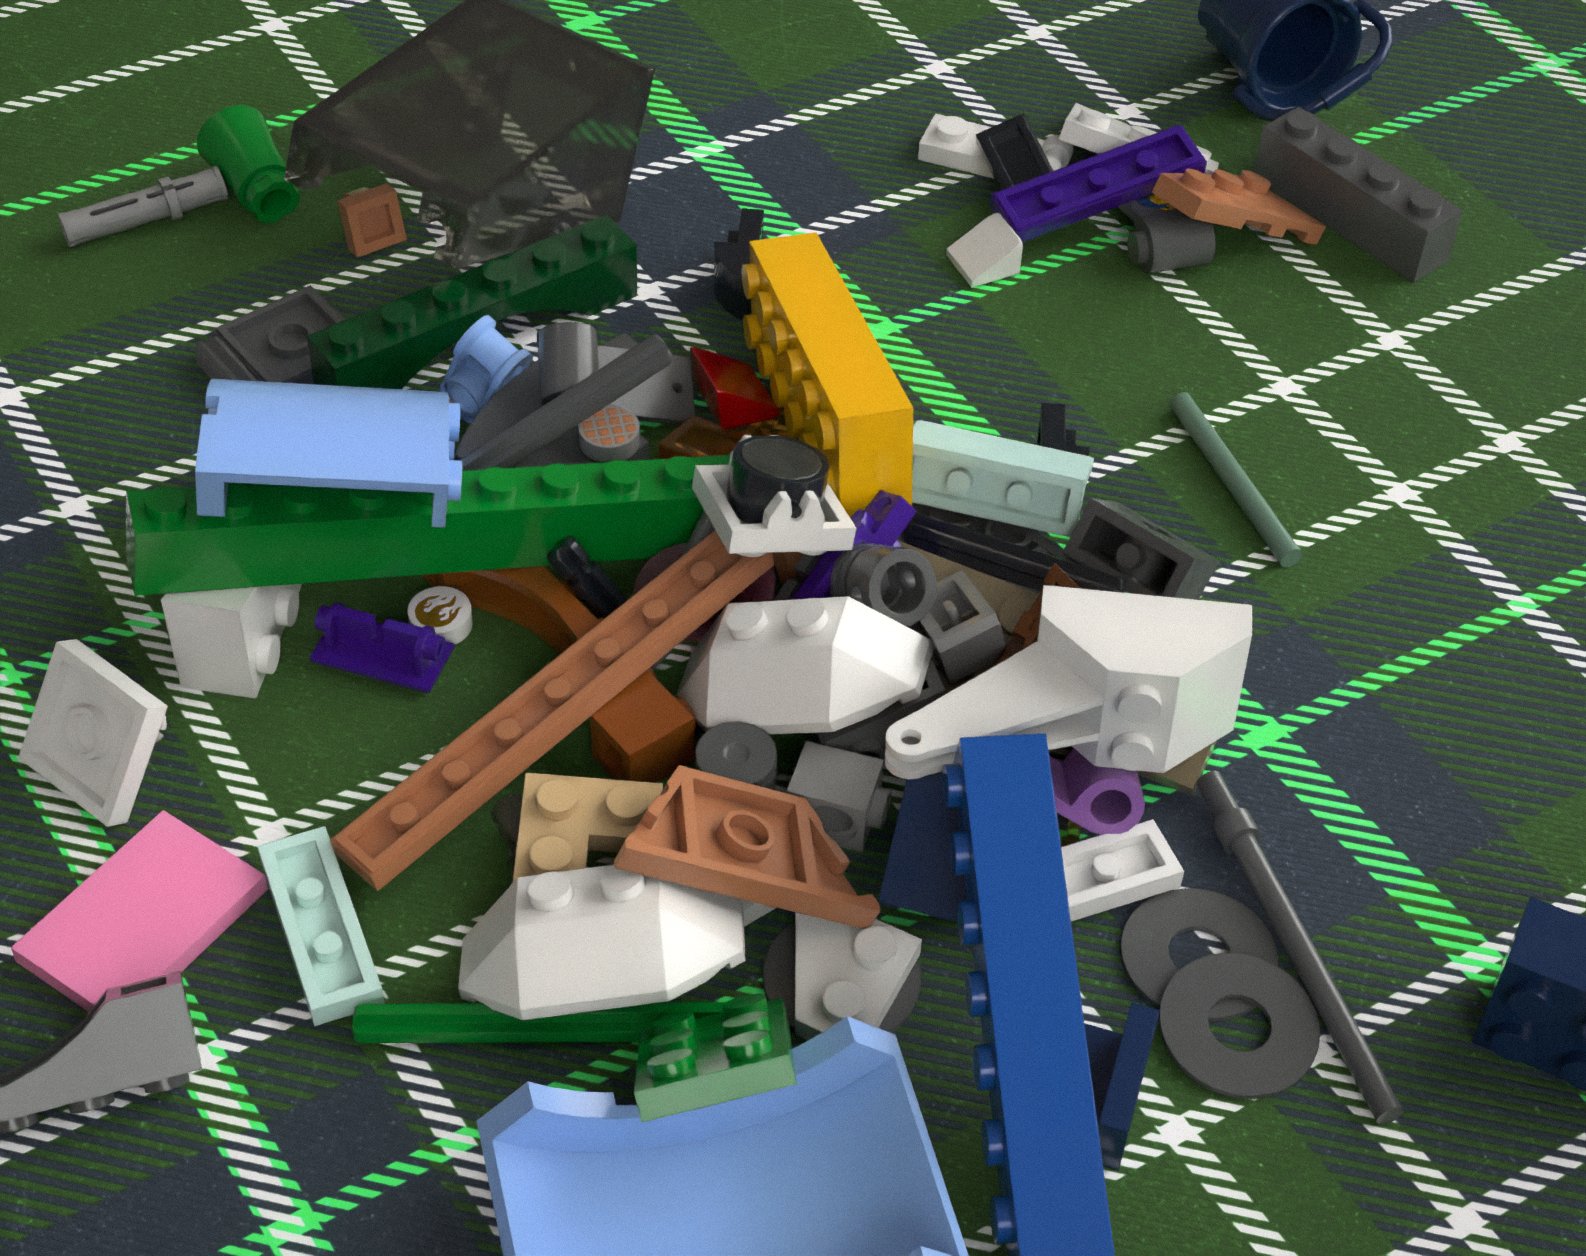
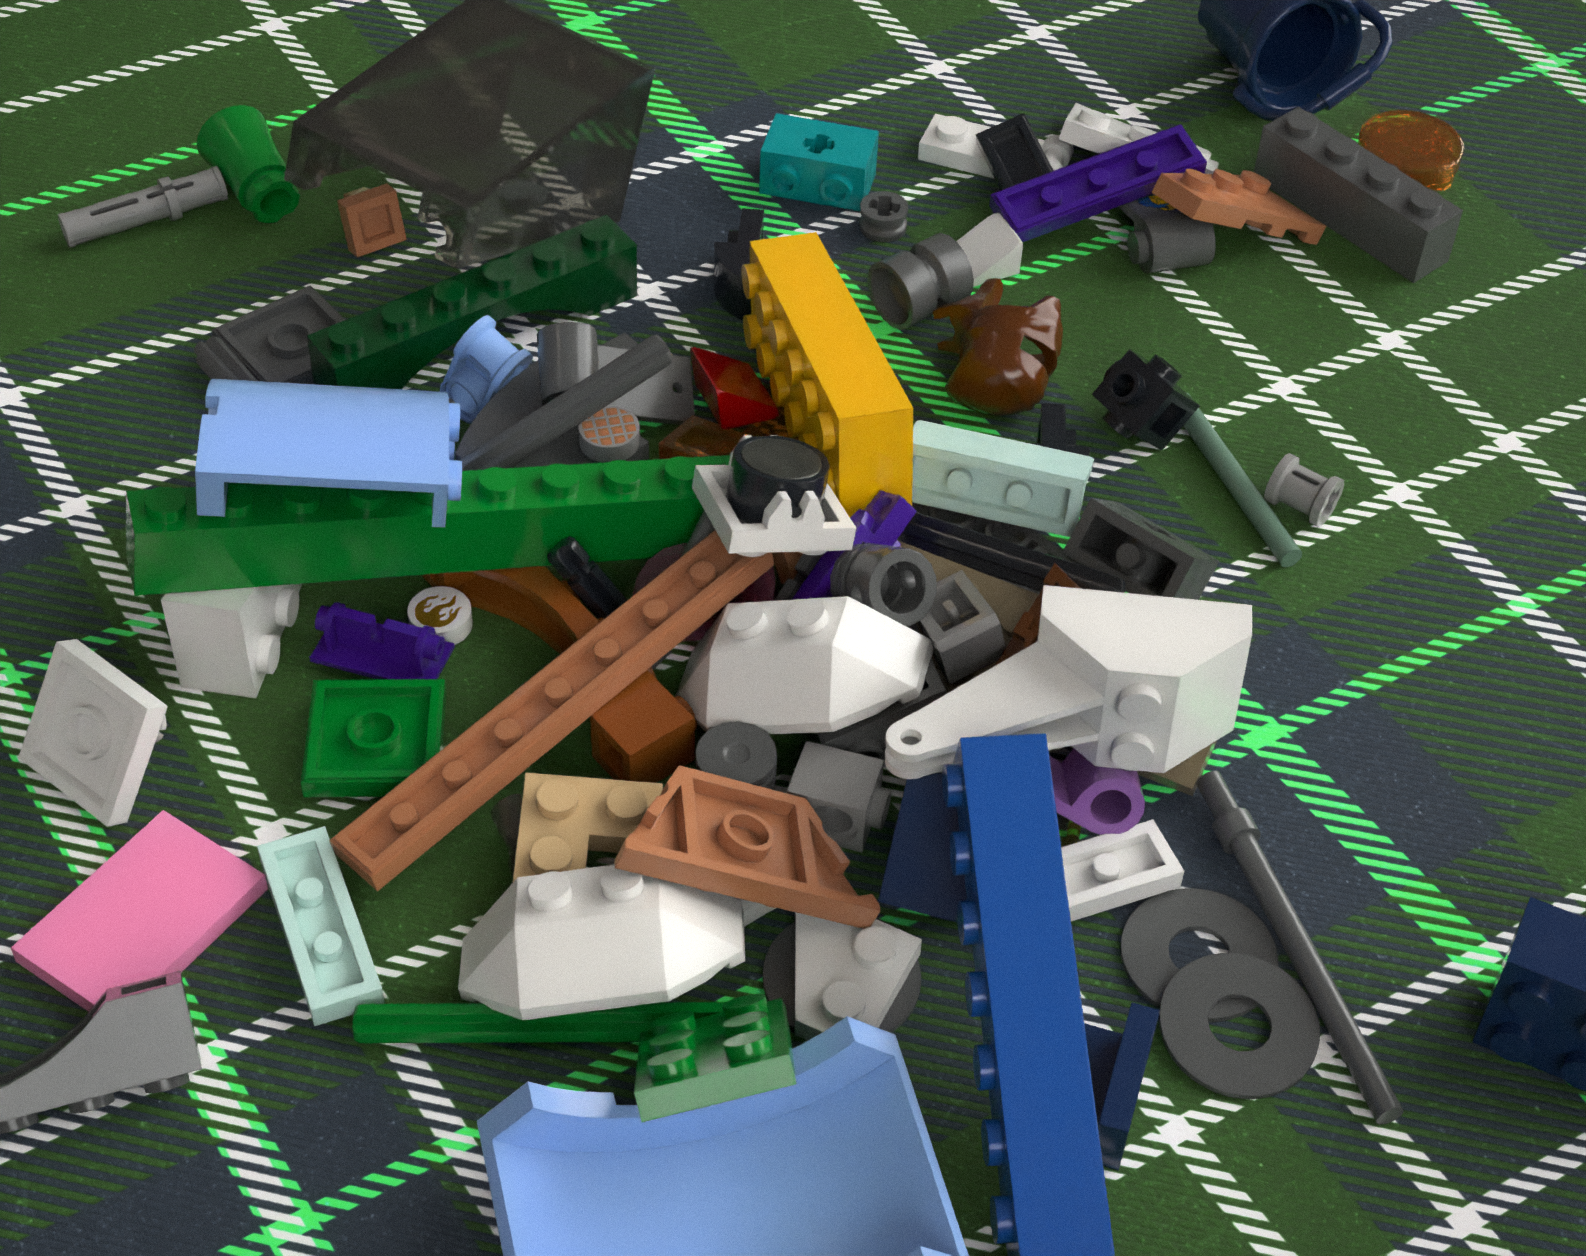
none -> green plate [301,679,447,797]
none -> teal brick [759,113,879,211]
none -> dark grey bush [859,191,909,242]
none -> dark grey wheel [867,233,974,330]
none -> reddish brown piece [933,278,1063,416]
none -> black brick [1092,349,1200,450]
none -> light grey bush [1264,453,1344,527]
none -> clear orange tile [1357,110,1464,191]

